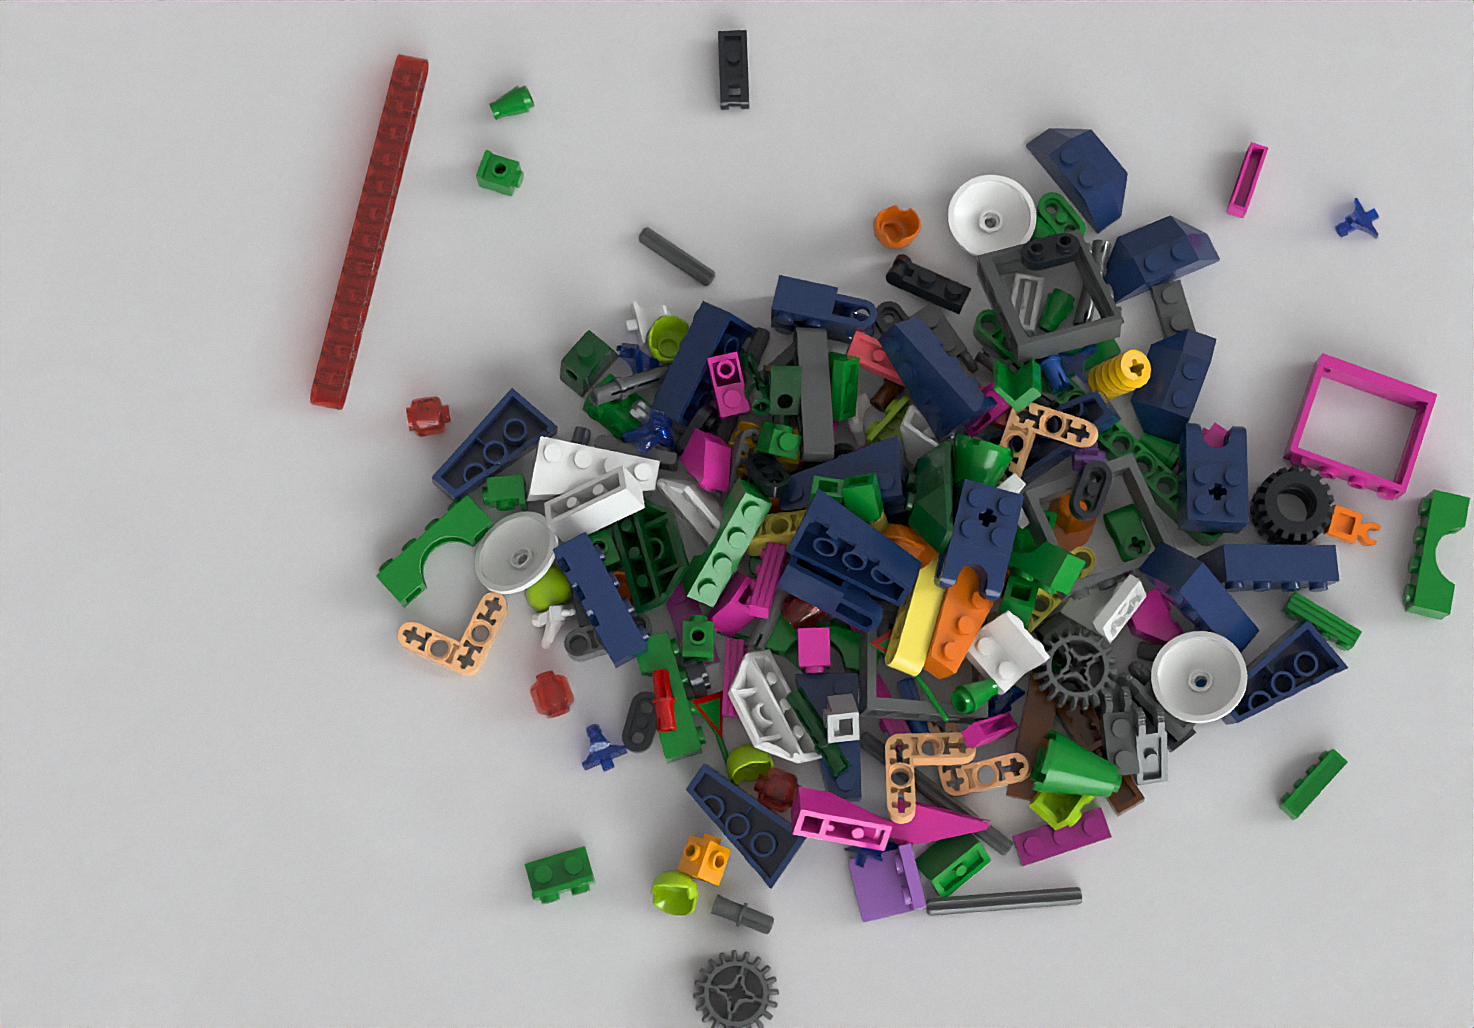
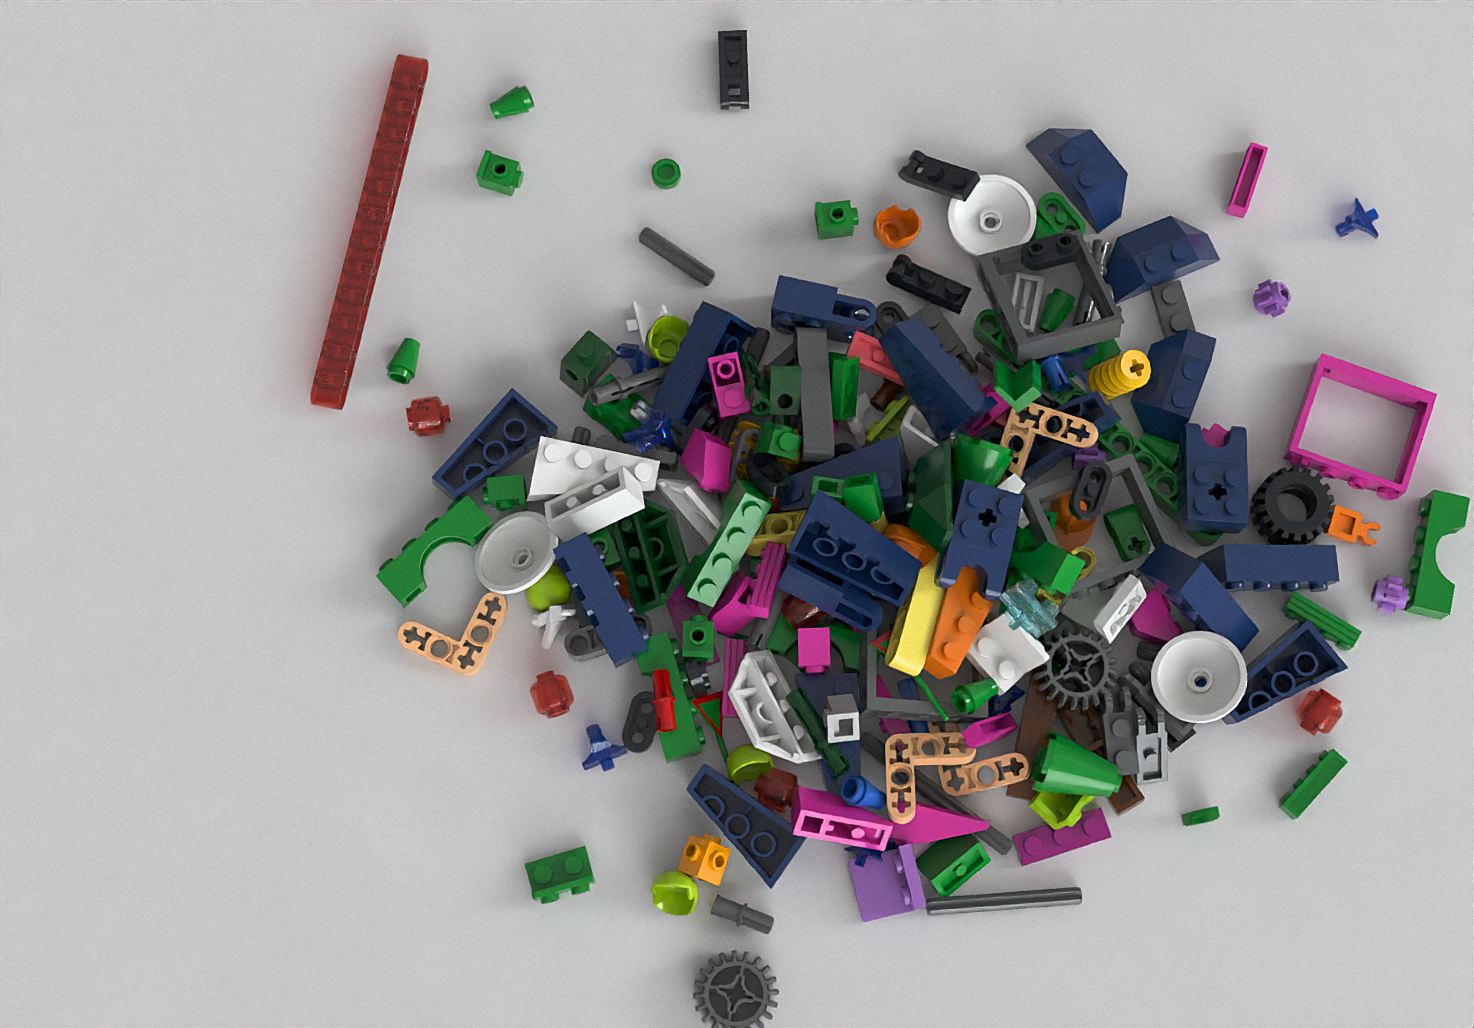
none -> green cone [387,338,420,384]
none -> green tile [652,158,681,189]
none -> green brick [814,200,859,240]
none -> blue cone [841,775,887,810]
none -> black plate [898,150,981,202]
none -> clear light blue hips [999,577,1059,638]
none -> green tile [1181,806,1220,827]
none -> medium lavender gear [1253,279,1291,318]
none -> clear red head [1296,688,1343,736]
none -> medium lavender gear [1371,575,1409,615]

